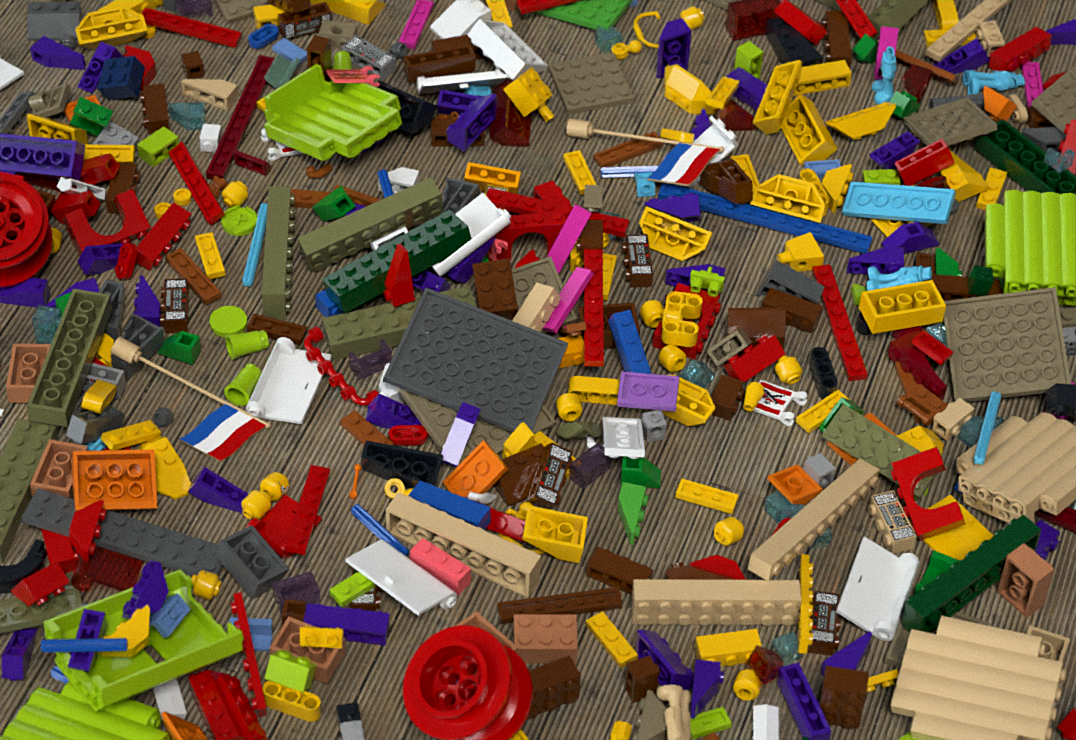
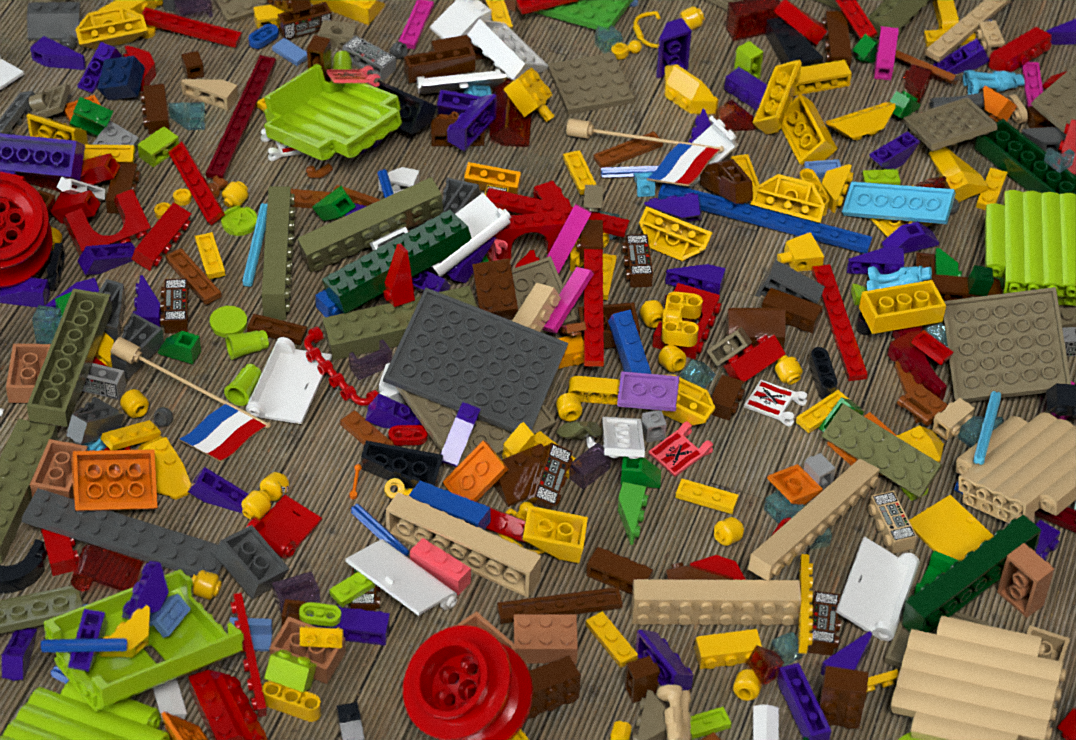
red slope [11,561,70,607] -> none
red slope [69,500,107,563] -> none
yellow beam [81,379,117,414] -> none
red plate [115,242,138,280] -> none
white brick [200,124,222,152] -> none
dark red slope [234,150,272,176] -> none
sand green panel [264,54,300,89] -> none
red plate [285,465,330,555] -> none
white bar [468,492,497,504] -> none
yellow beam [660,128,695,143] -> none
lime hips [690,266,725,297] -> none
dark purple slope [690,659,724,719] -> none
yellow plate [706,76,739,109] -> none
yellow cone [743,382,764,412] -> none
medium azure piece [872,46,897,104] -> none
red arch [890,447,966,541] -> none
red brick [894,138,955,186] -> none
none -> black hinge [44,243,66,290]
none -> yellow head [120,389,149,418]
none -> lime plate [299,602,341,627]
none -> coral flag [648,421,713,477]

